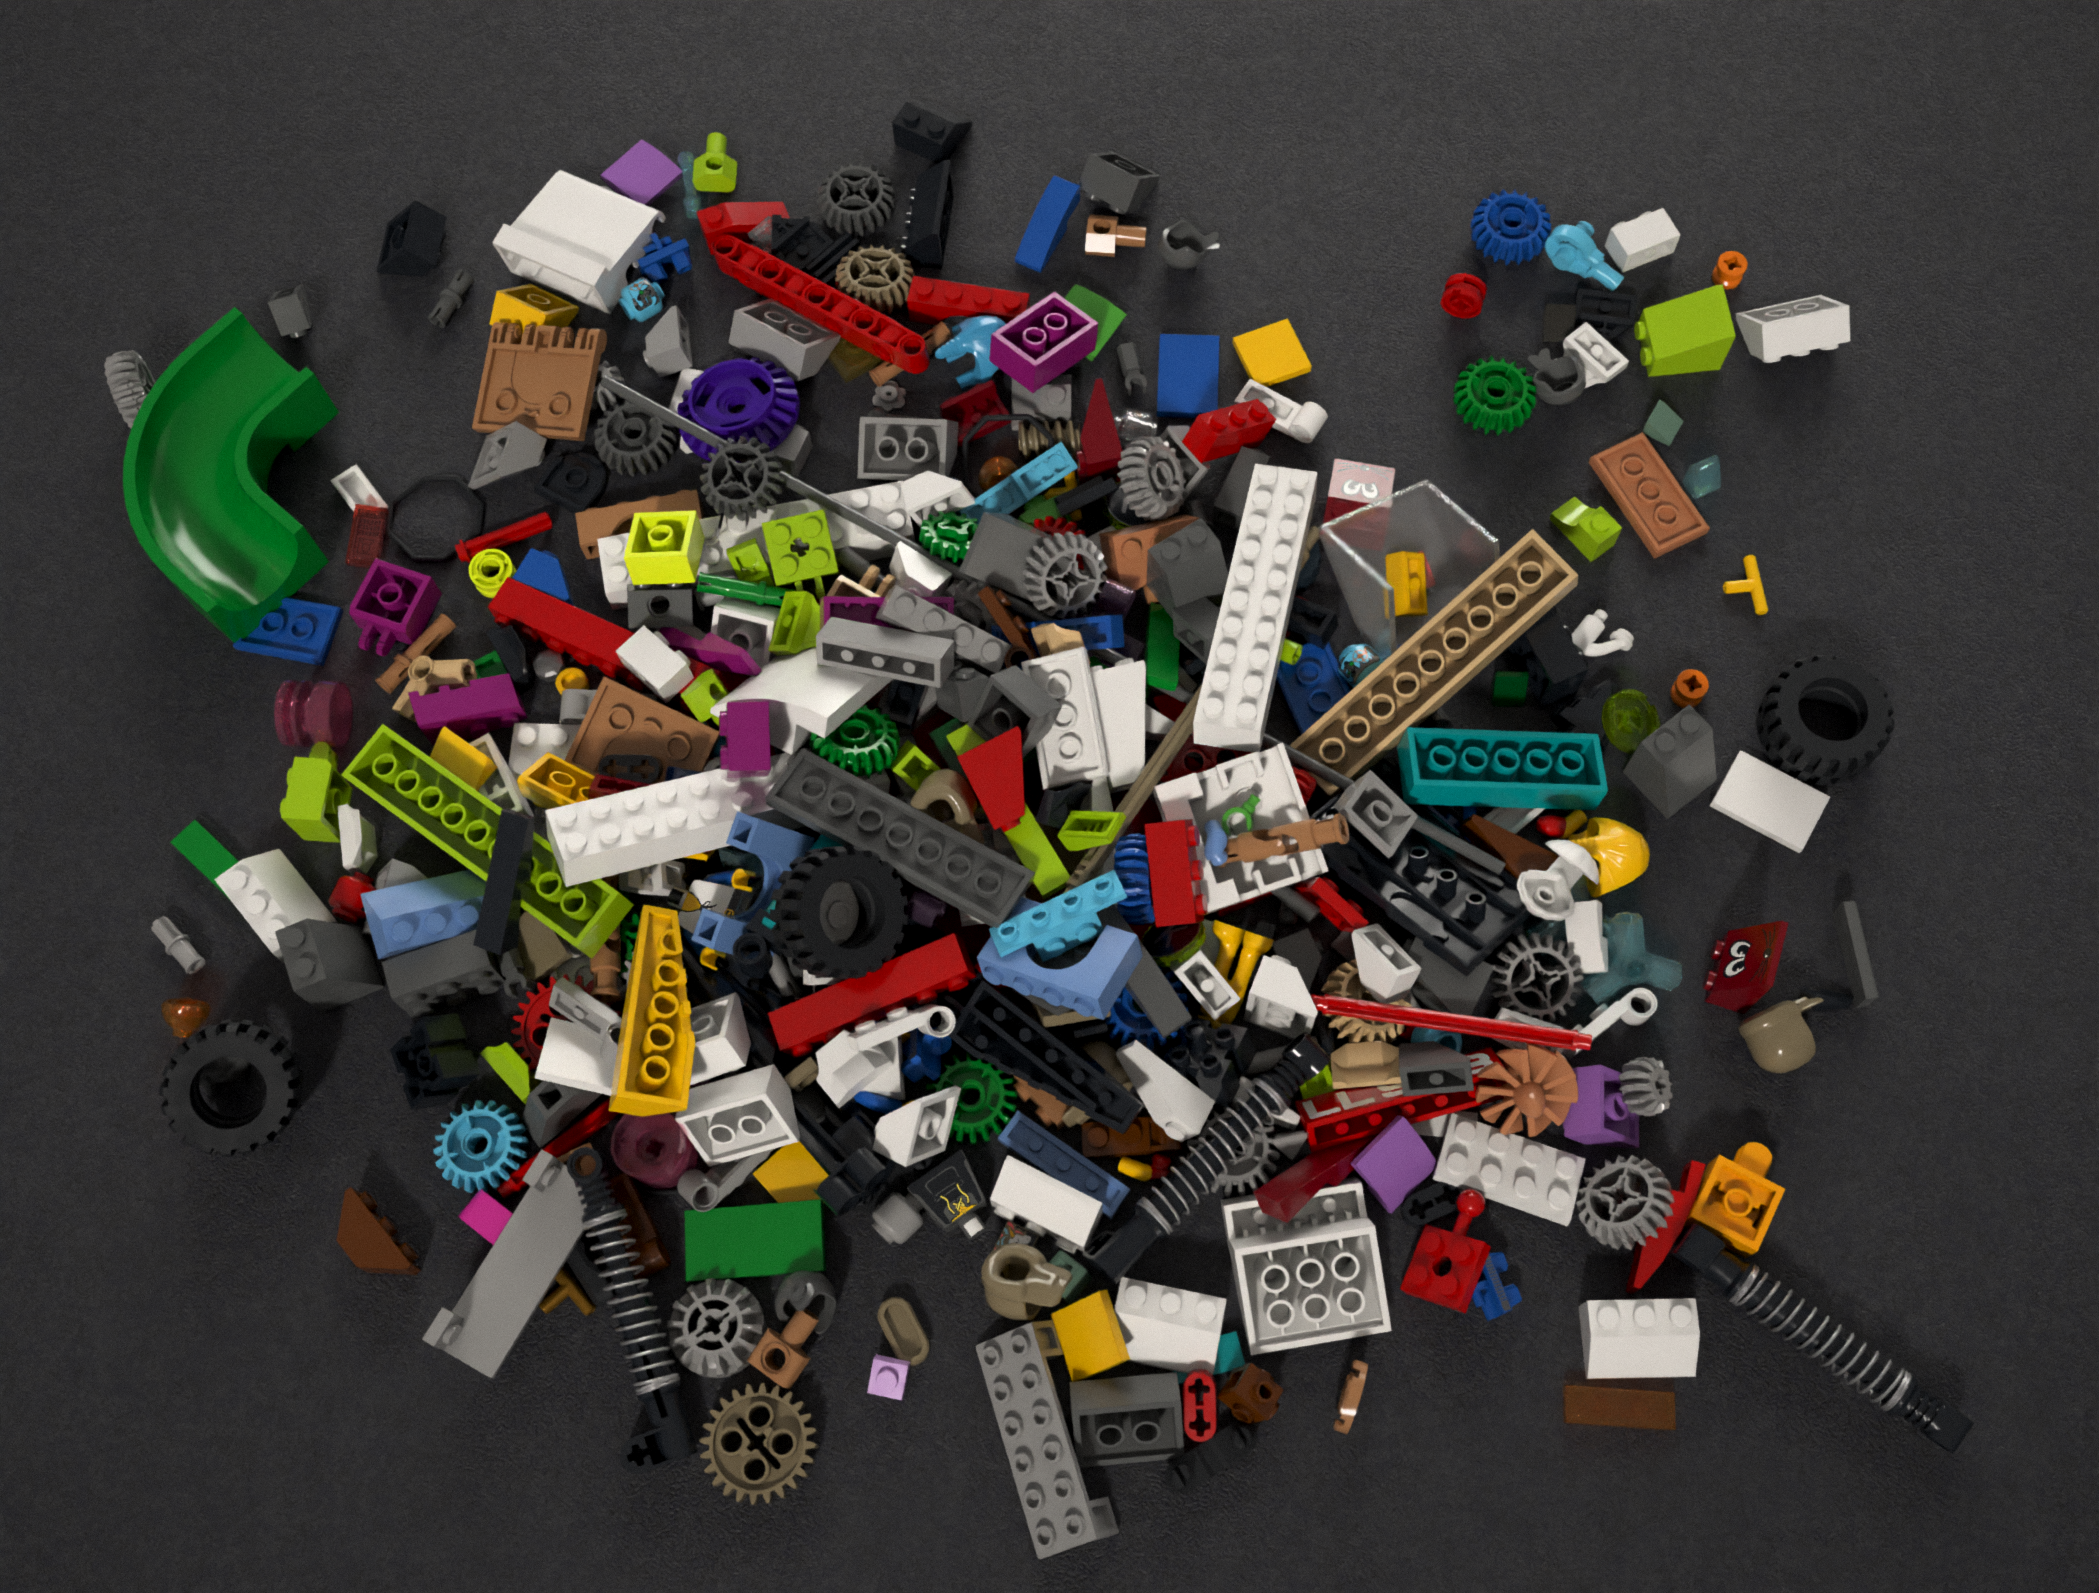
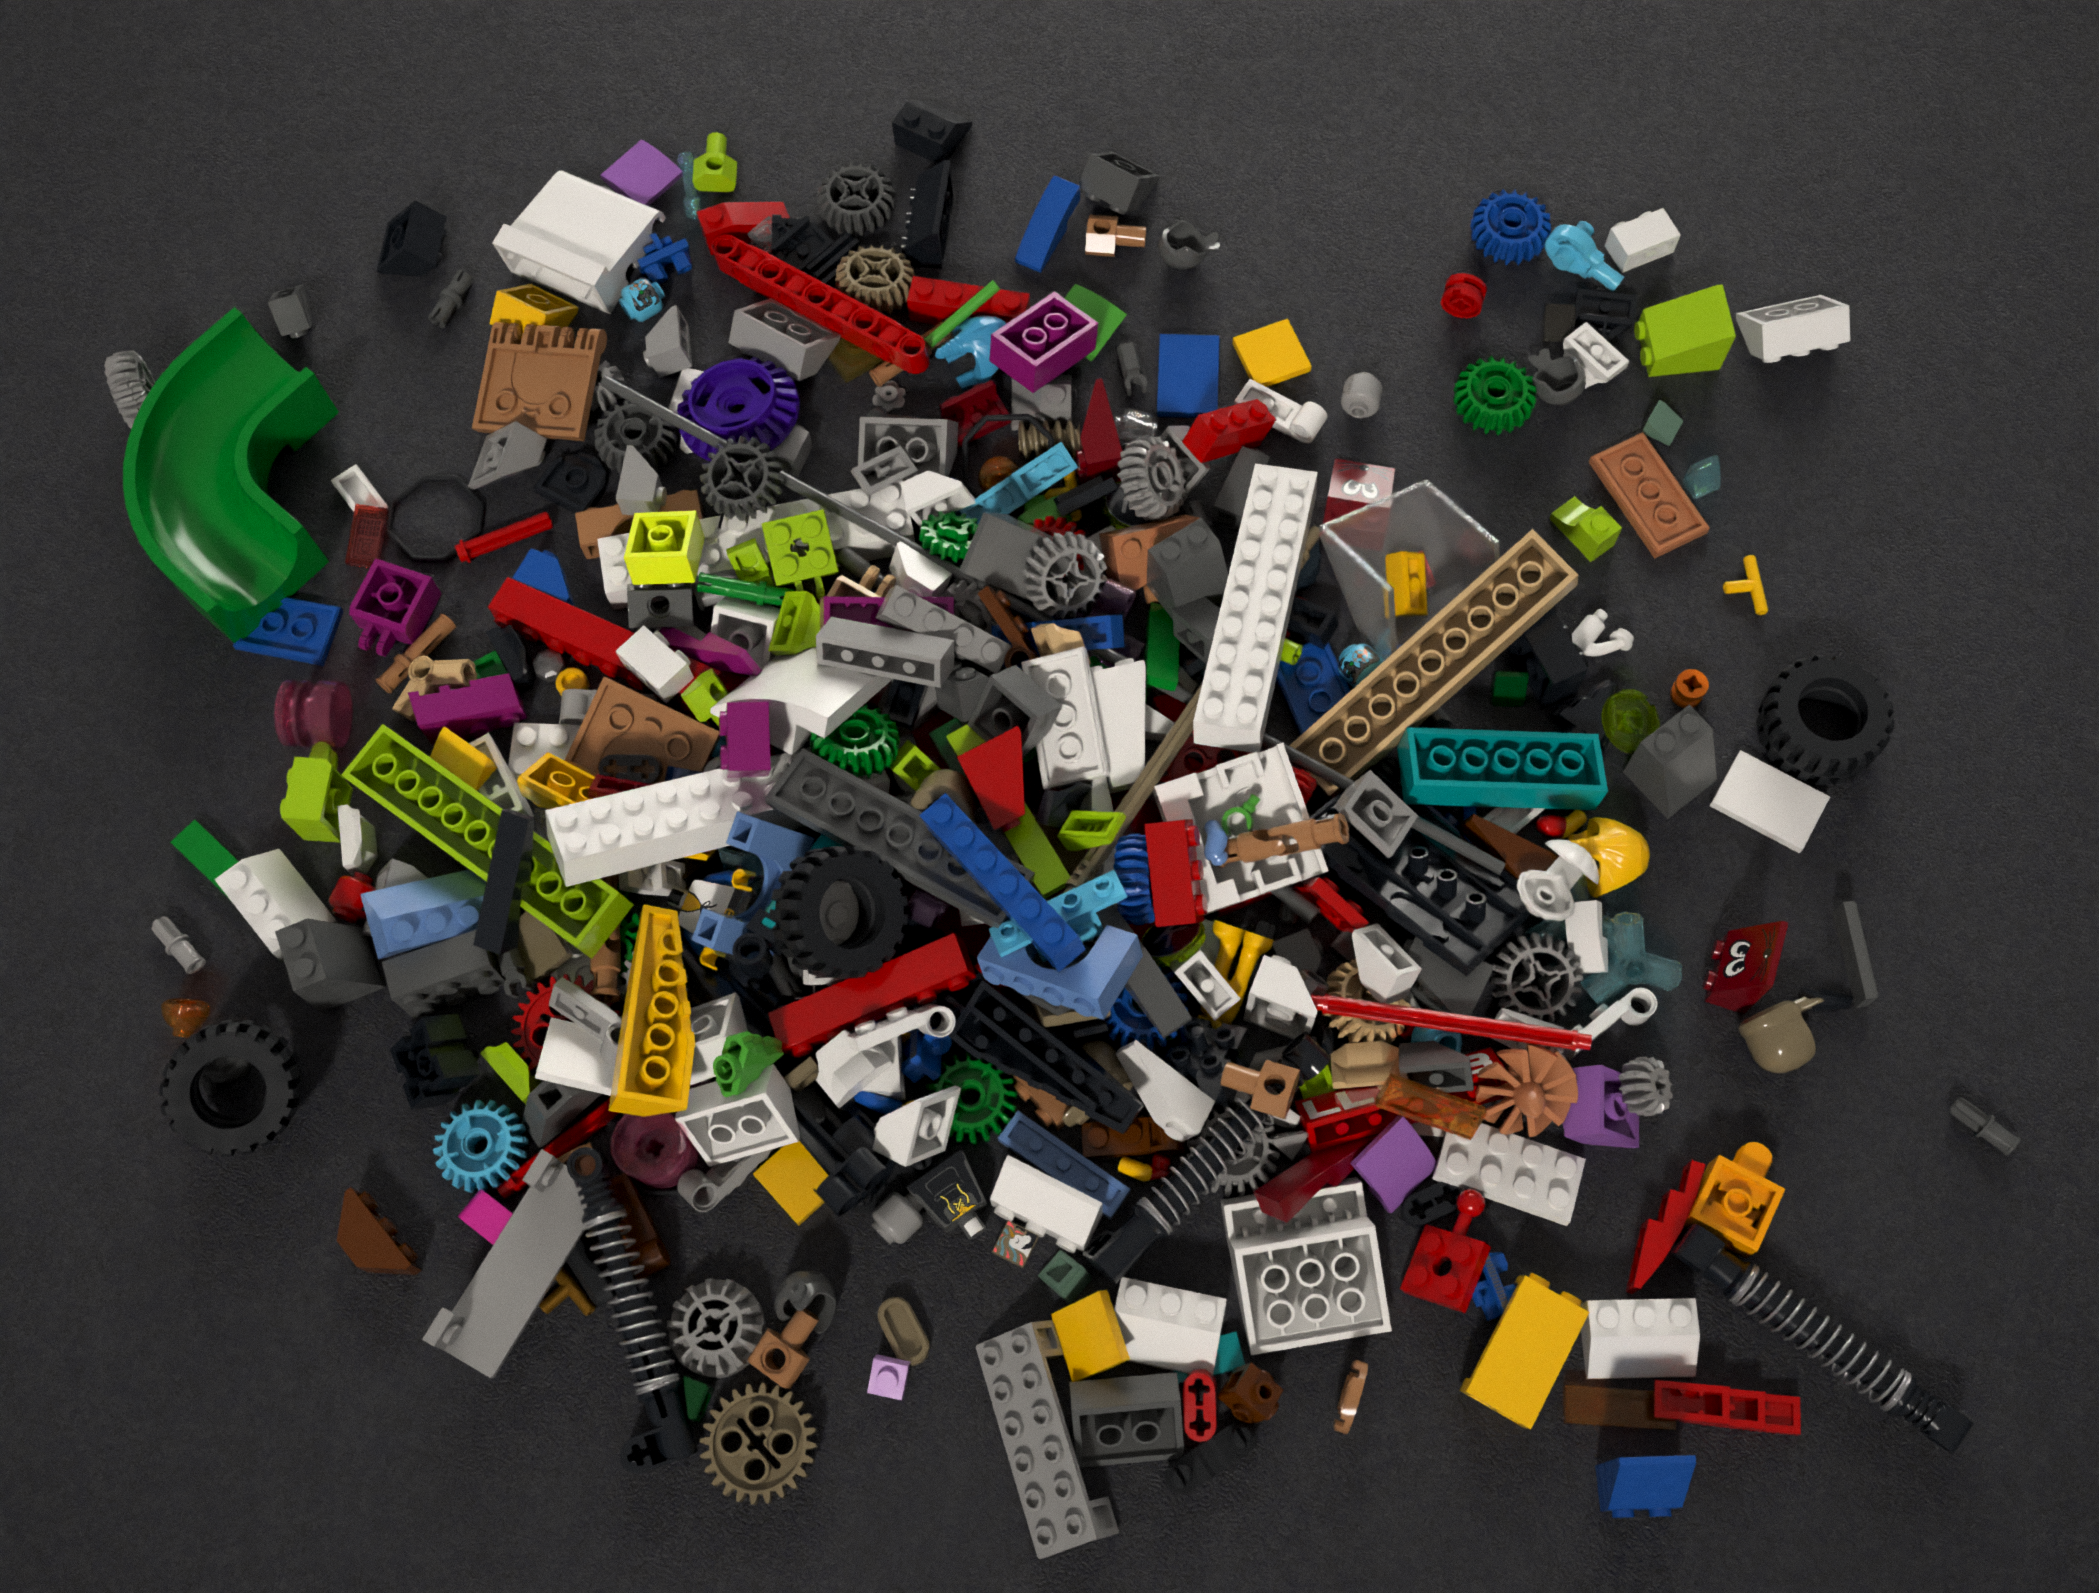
neon yellow wheel [469,549,517,598] -> none
green tile [684,1199,826,1282] -> none
dark tan piece [981,1243,1072,1321] -> none
light grey gear [1576,1155,1675,1250] -> none
orange wheel [1712,251,1748,290] -> none
none -> light grey slope [616,445,667,515]
none -> dark green slope [684,1376,714,1423]
none -> bright green rock [713,1031,784,1098]
none -> light grey slope [850,445,918,497]
none -> blue brick [919,793,1086,972]
none -> bright green bar [925,280,1000,348]
none -> medium nougat piece [1221,1060,1300,1119]
none -> flat silver tile [1300,969,1329,996]
none -> light grey head [1341,372,1383,418]
none -> clear orange tile [1375,1073,1487,1140]
none -> yellow panel [1459,1273,1589,1429]
none -> blue slope [1595,1455,1696,1518]
none -> red slope [1654,1380,1801,1436]
none -> dark grey axle [1949,1097,2020,1155]

